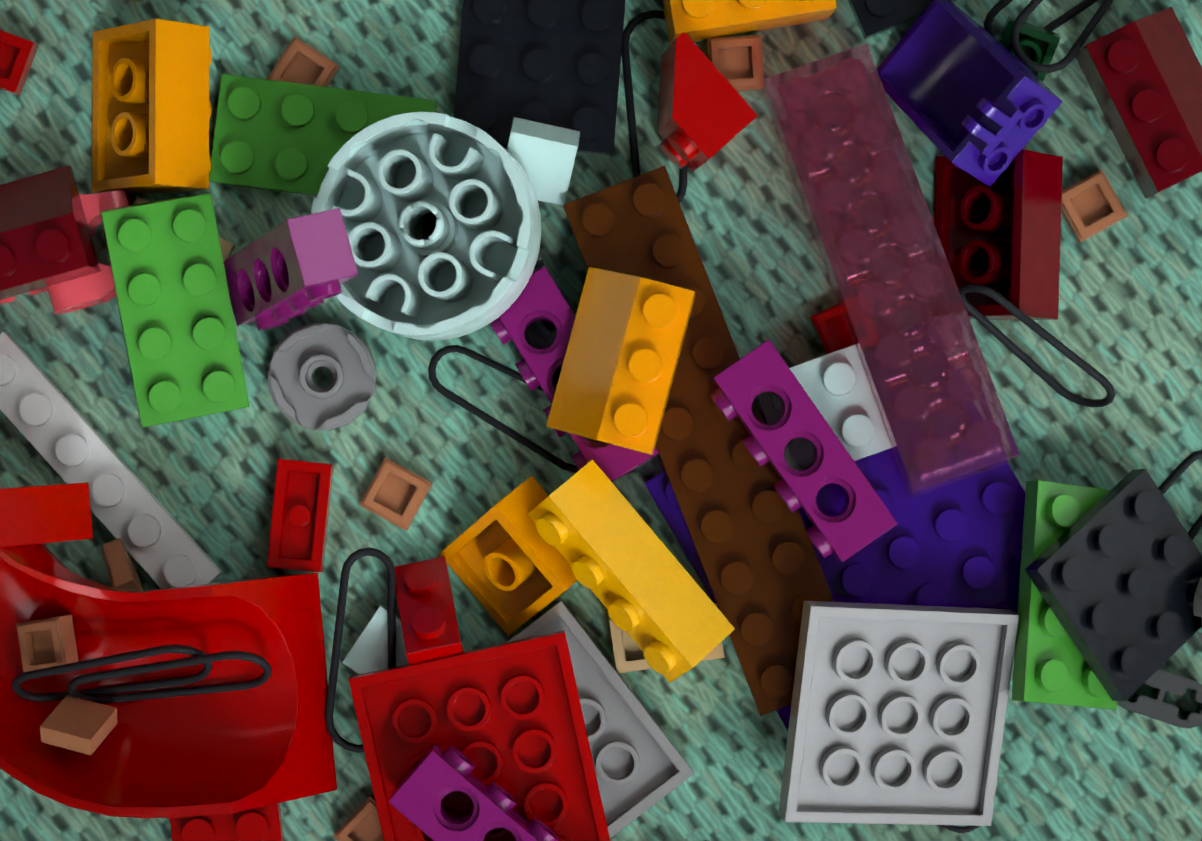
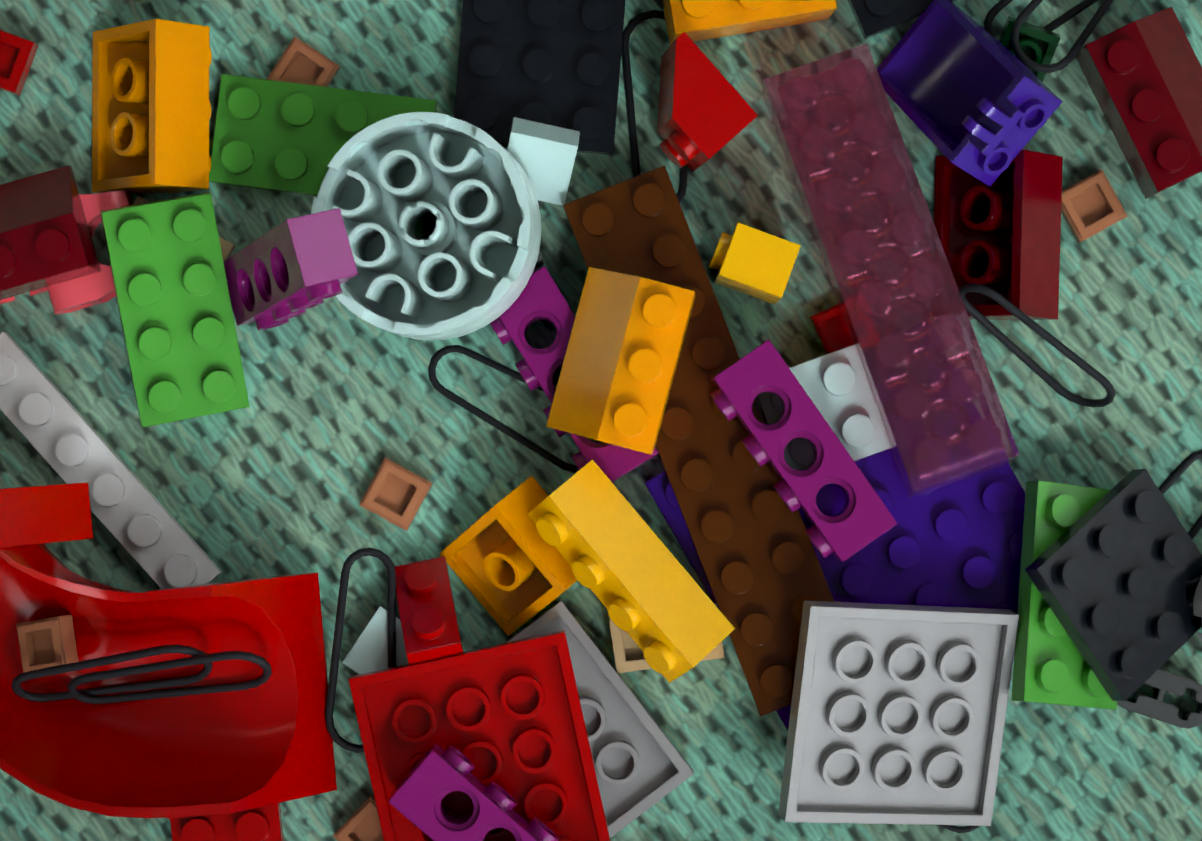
nougat tile [40,695,118,755] -> none
nougat tile [101,538,143,593] -> none
red plate [267,459,334,572] -> none
light grey plate [268,323,377,431] -> none
nougat tile [707,35,765,92] -> none
none -> yellow brick [709,223,801,305]

